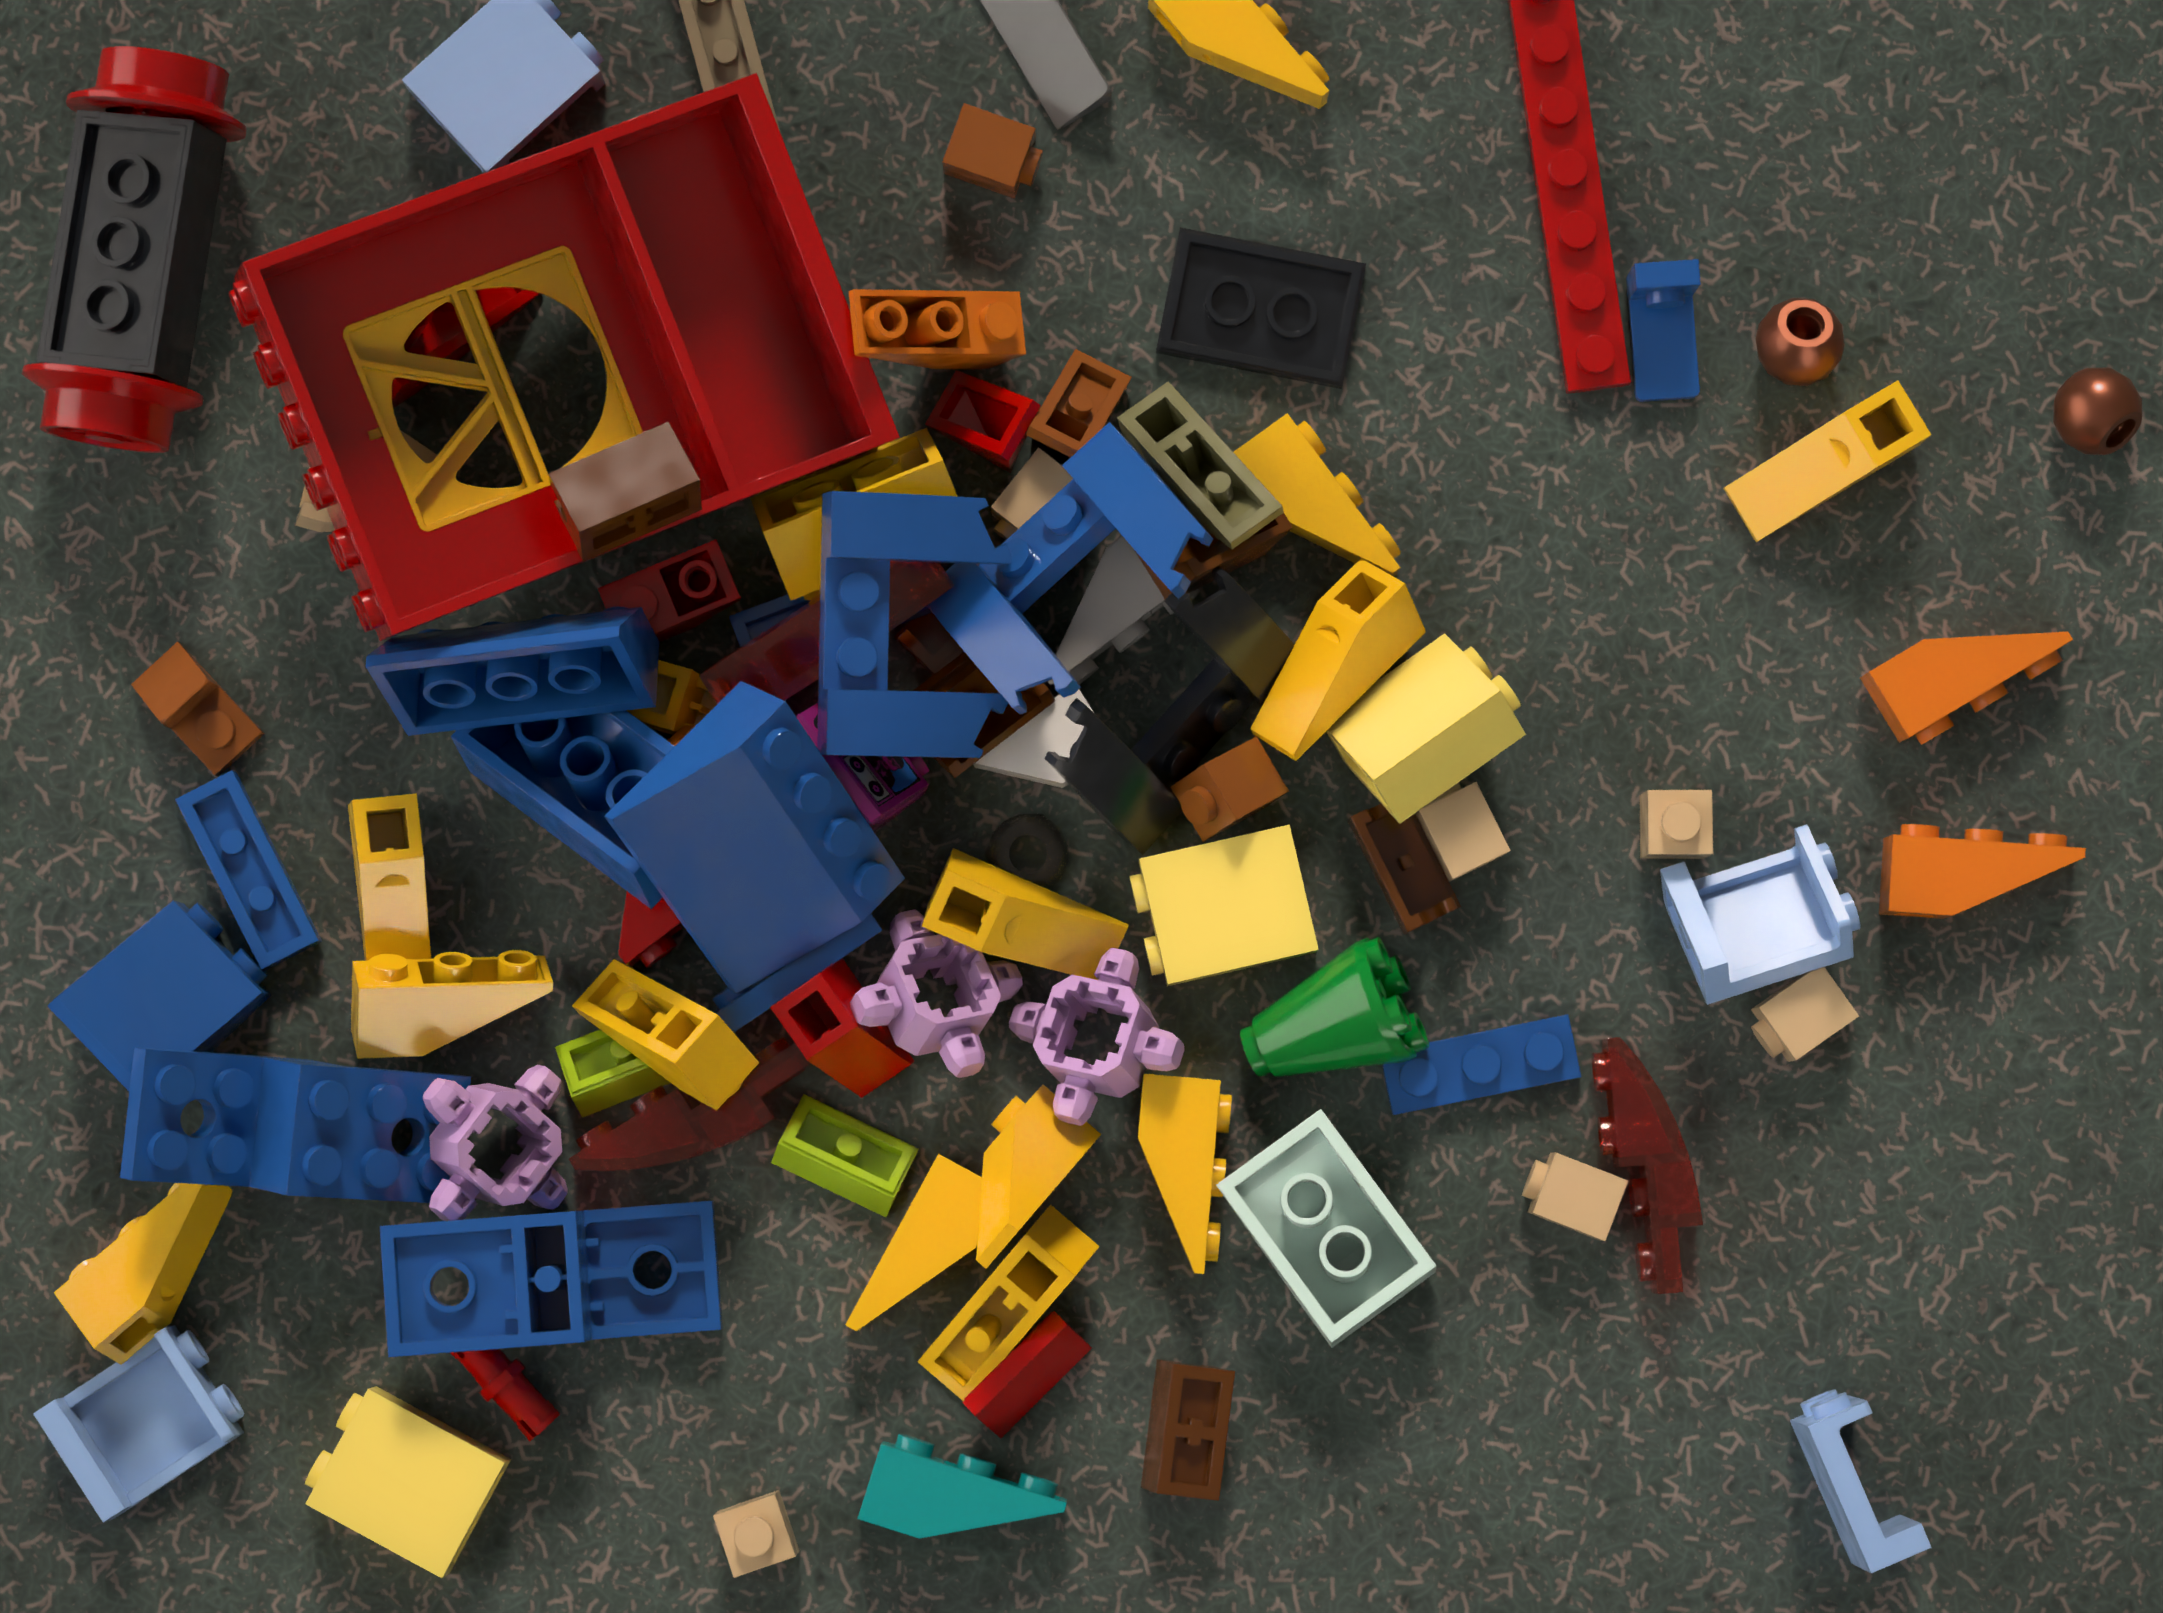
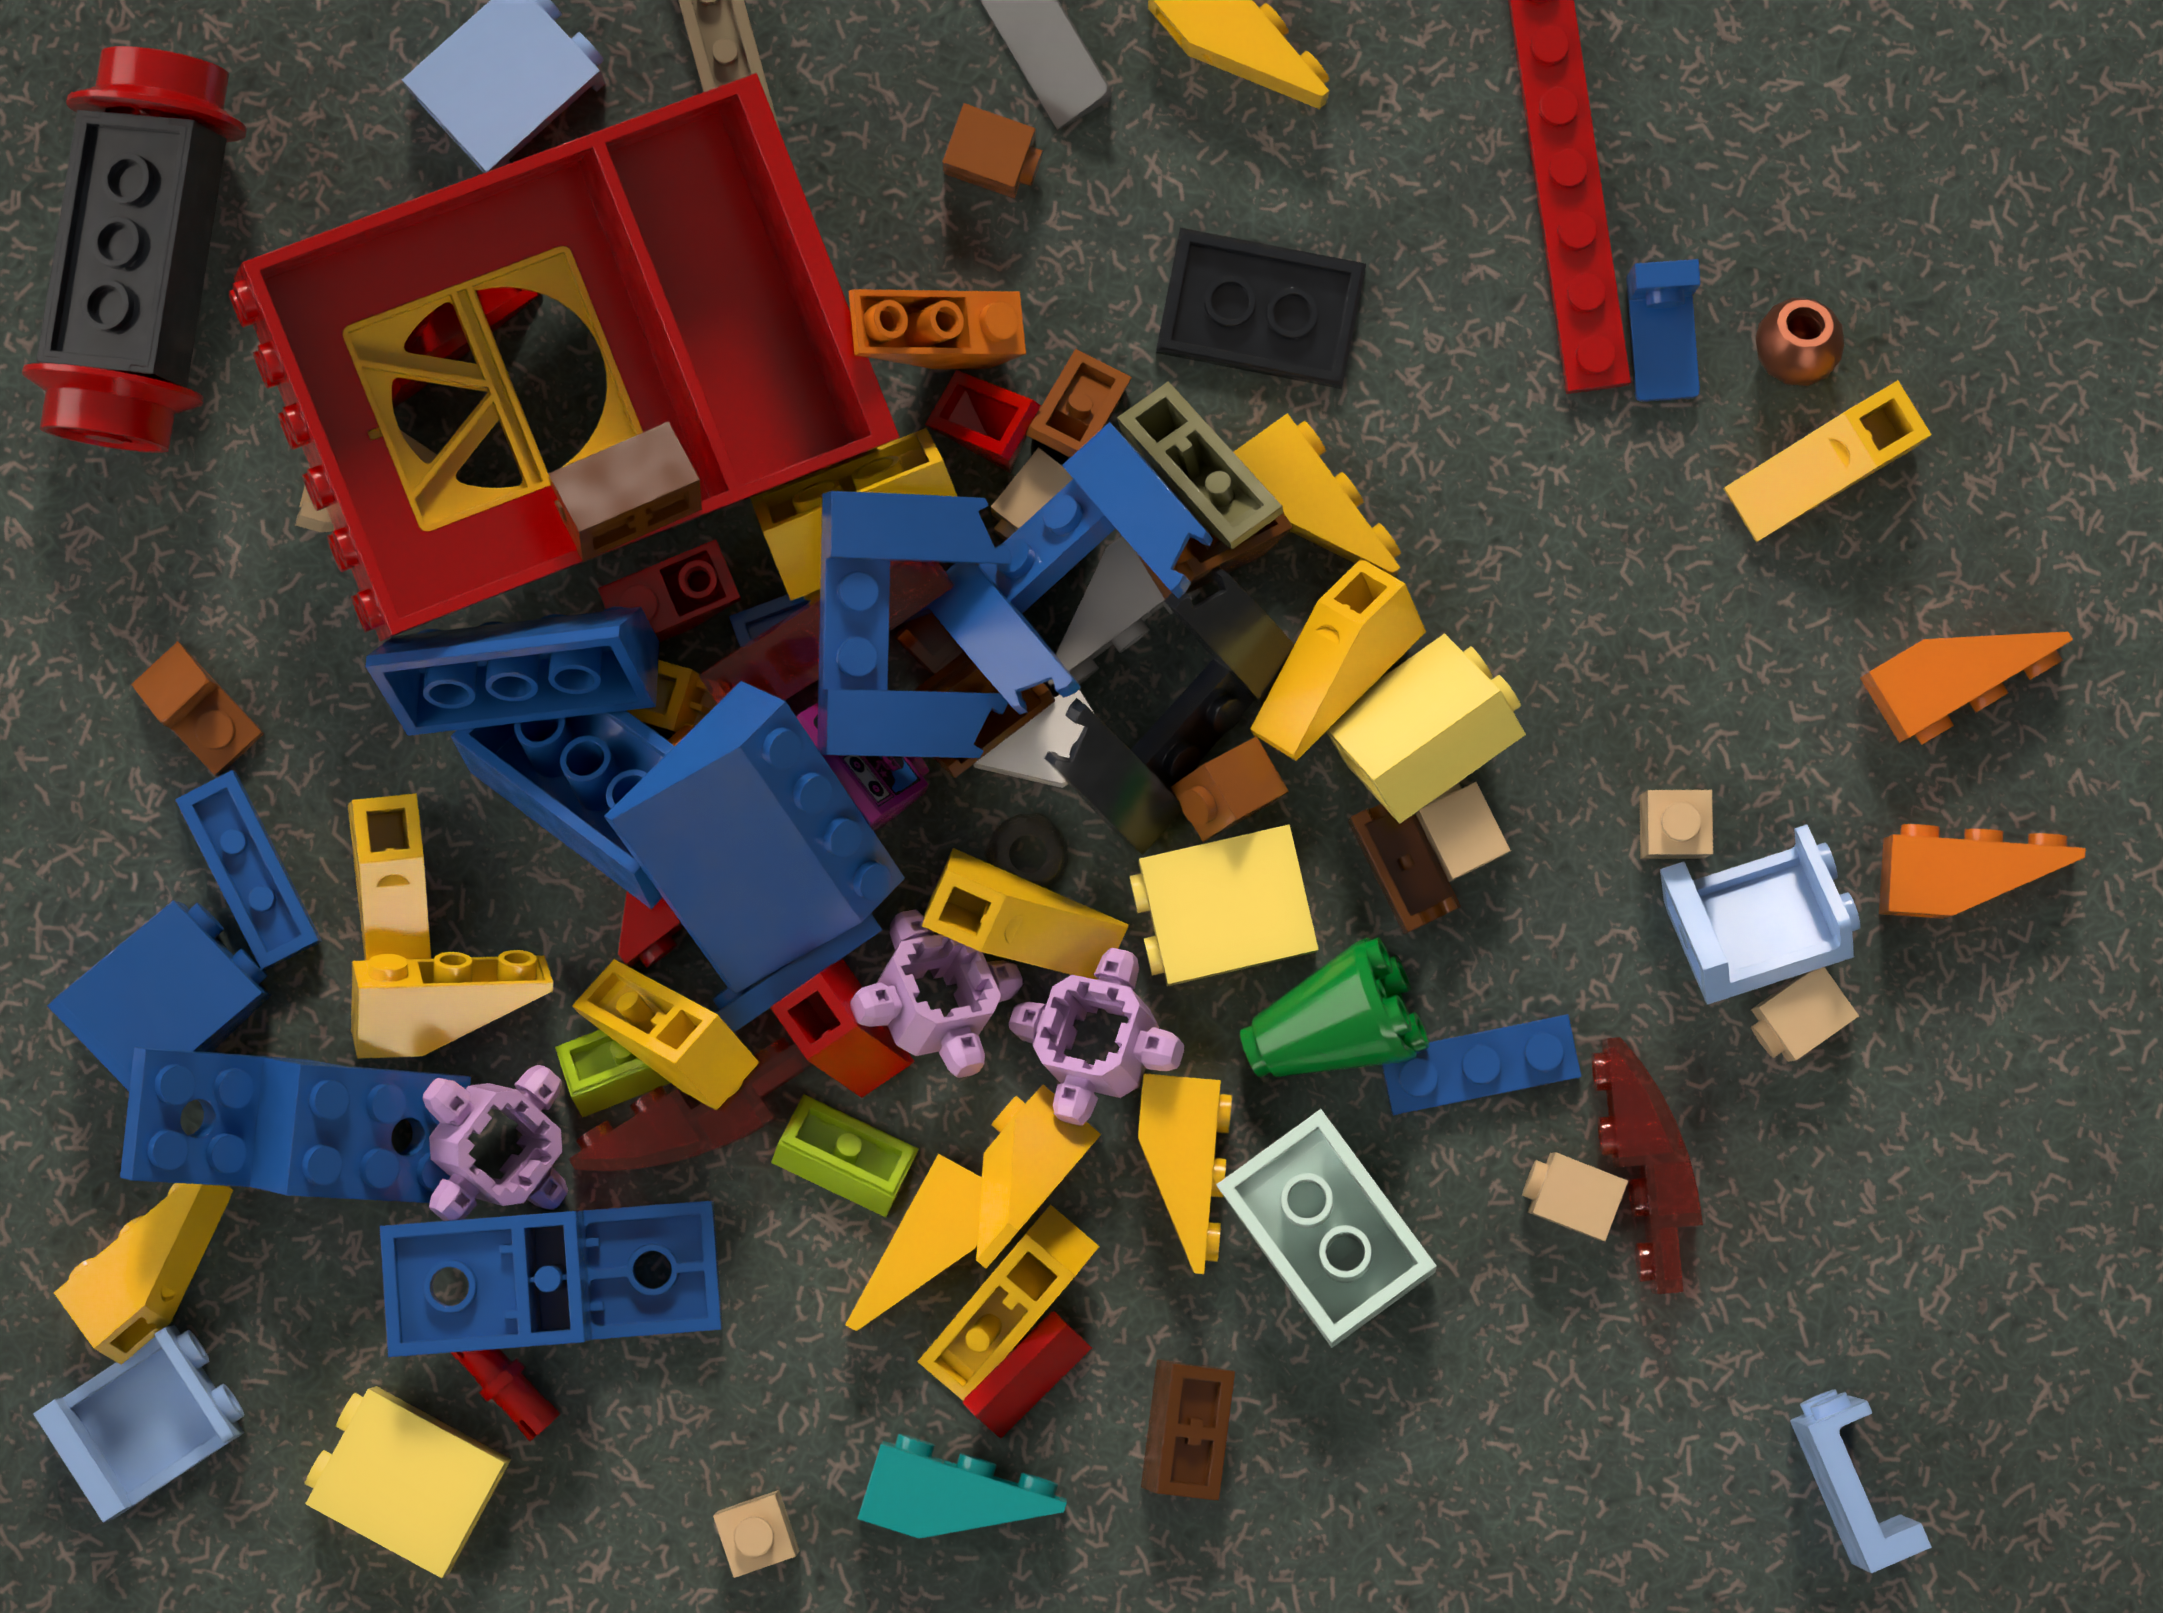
copper piece [2053,367,2143,455] -> none

